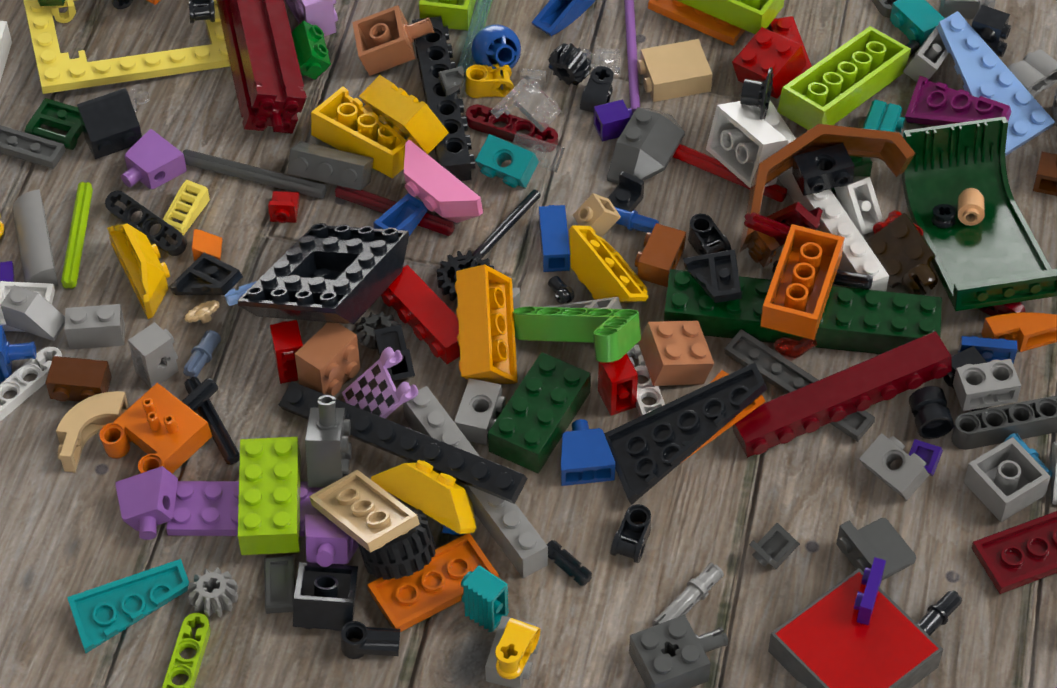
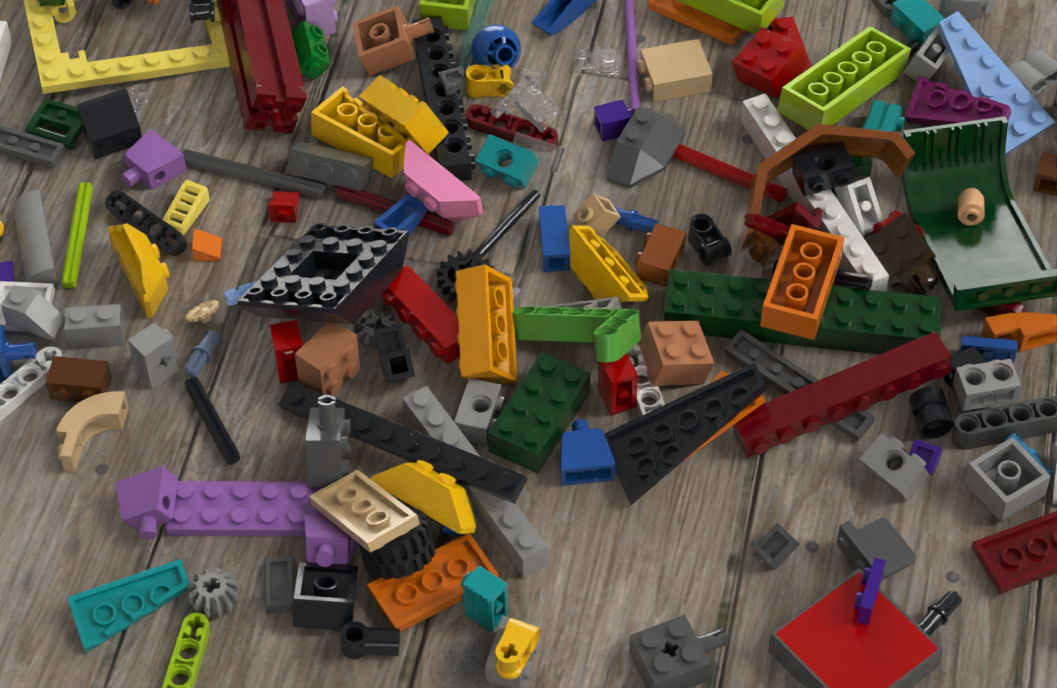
orange piece [99,378,218,474] -> none
black wing [169,253,243,295] -> none
lime brick [238,436,301,555] -> none
lavender flag [342,347,419,418] -> none
black axle [546,540,592,586] -> none
black gear [548,43,592,86] -> none
black arm [548,276,574,304] -> none
black piece [580,66,614,113] -> none
black bracket [608,171,644,212] -> none
black piece [610,504,651,563] -> none
light grey pin [652,563,724,626] -> none
black wing [683,249,742,303] -> none
white brick [706,101,788,188] -> none
black wheel [740,67,774,120] -> none
clear red arm [774,337,817,358] -> none
black bush [932,204,956,228] -> none
black brick [972,5,1011,57] -> none

